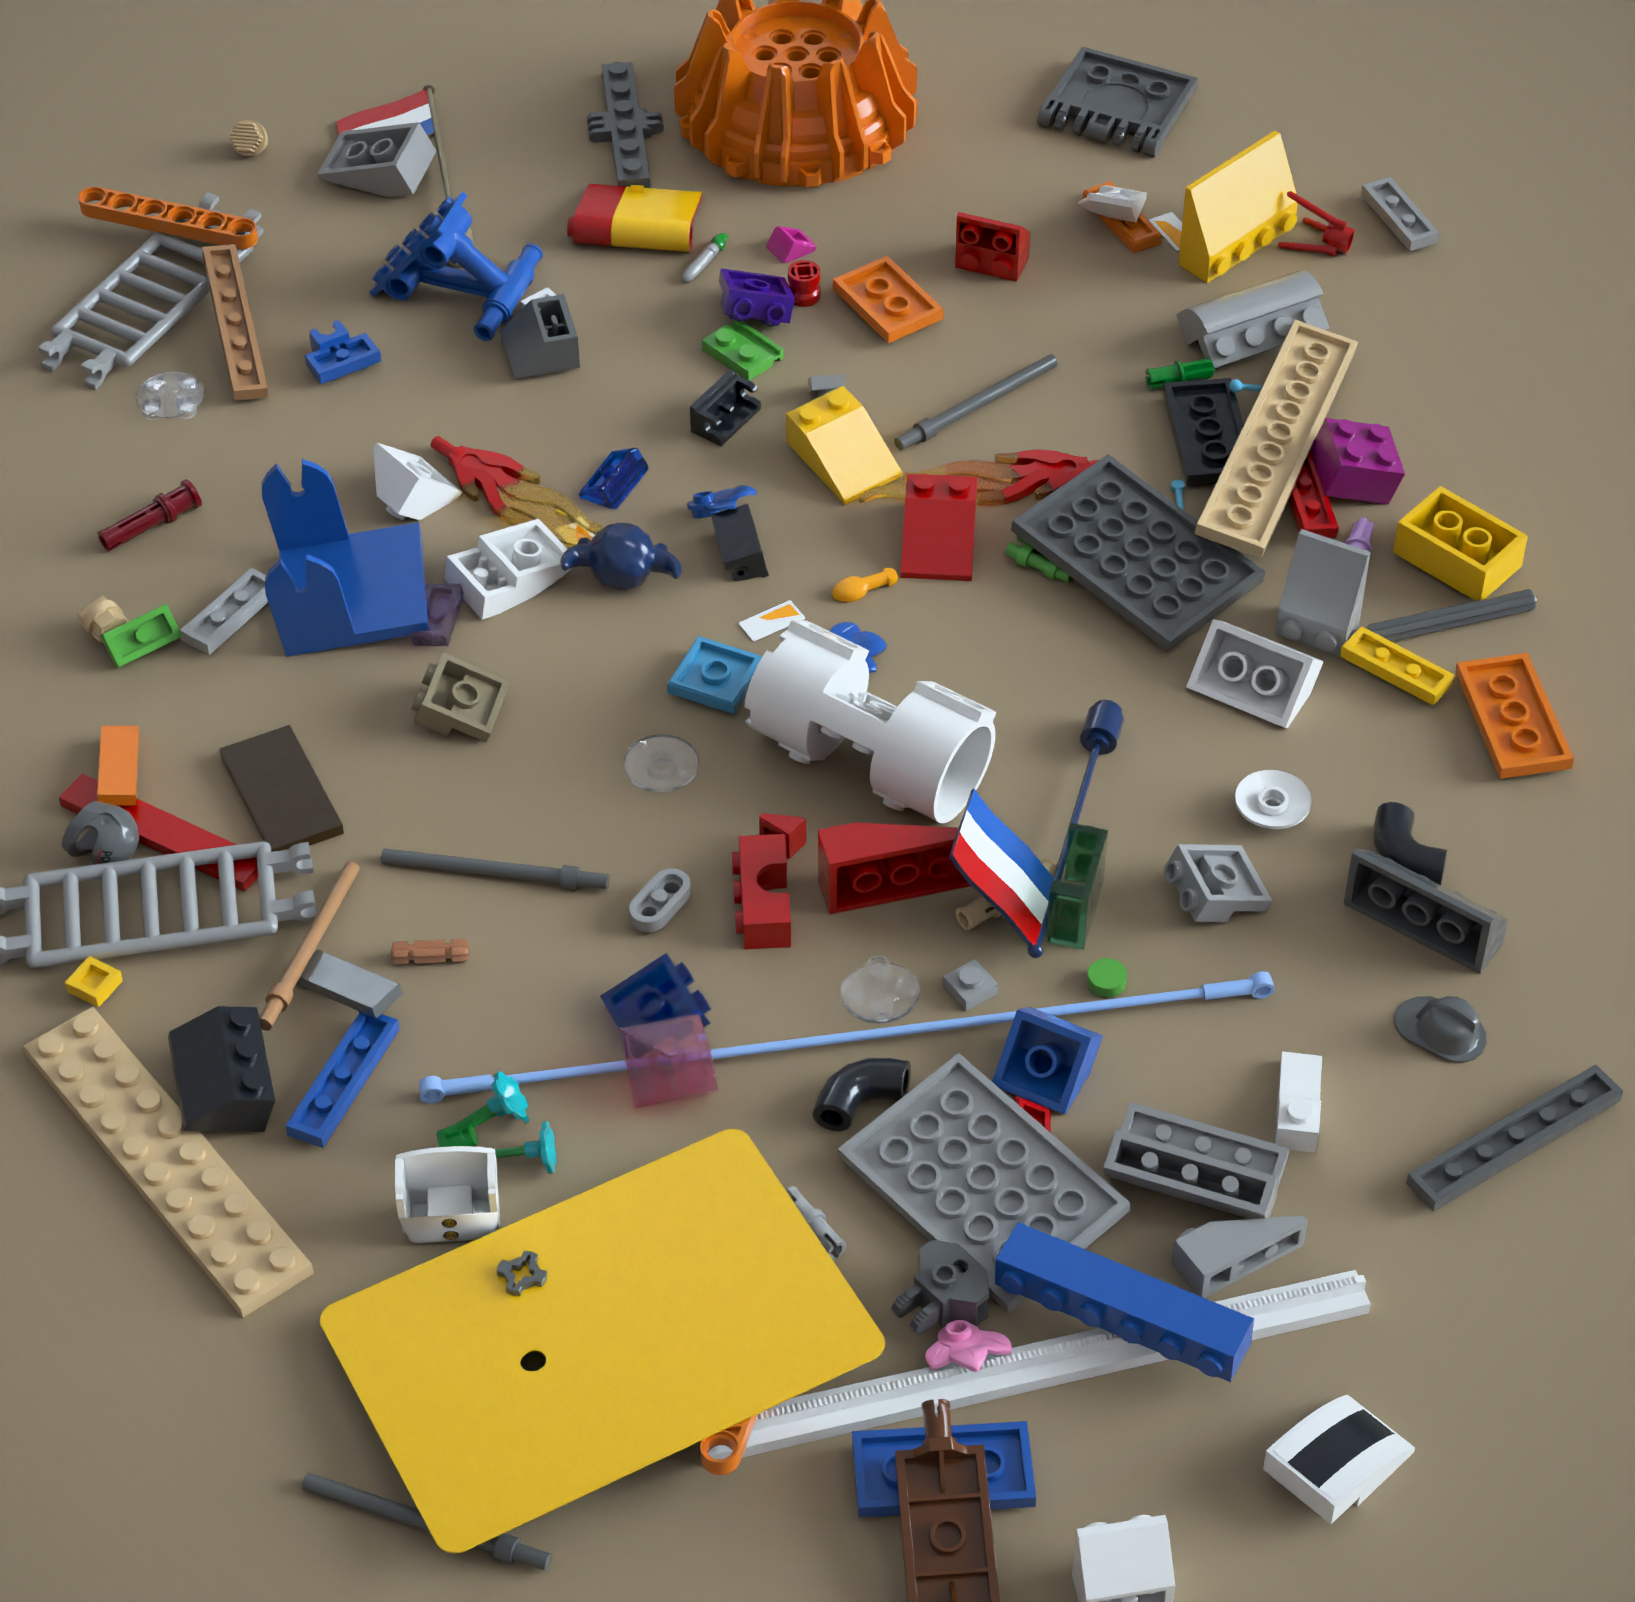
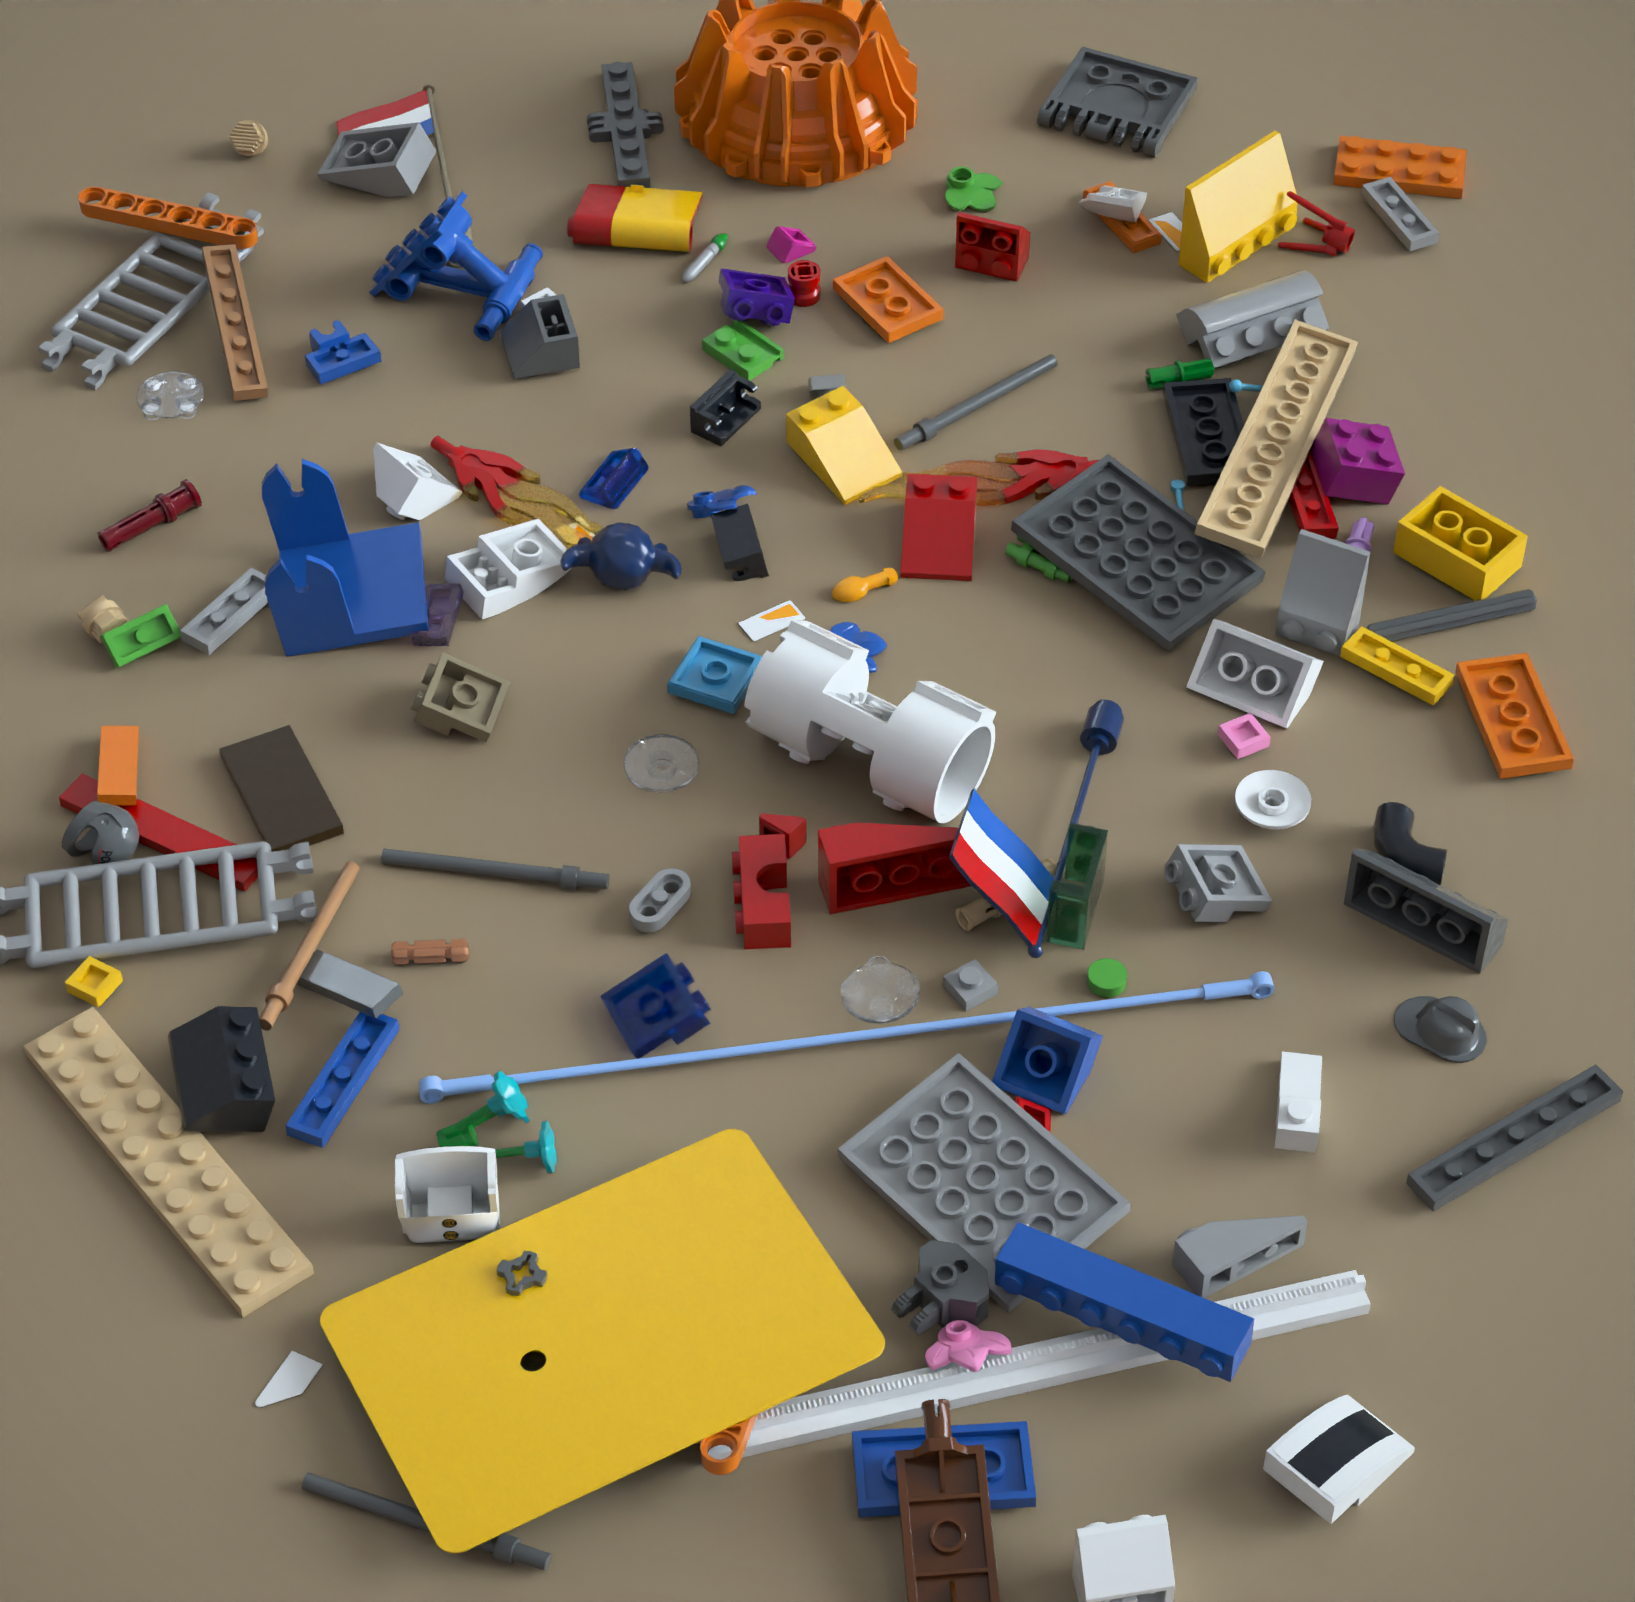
clear pink slope [619,1014,718,1109] -> none
light grey pin [787,1186,847,1261] -> none
black cylinder [812,1058,911,1131] -> none
light grey brick [1103,1102,1289,1219] -> none
none -> white sticker [255,1351,323,1407]
none -> bright green plate [945,166,1003,212]
none -> bright pink plate [1218,713,1270,760]
none -> orange plate [1333,136,1467,199]

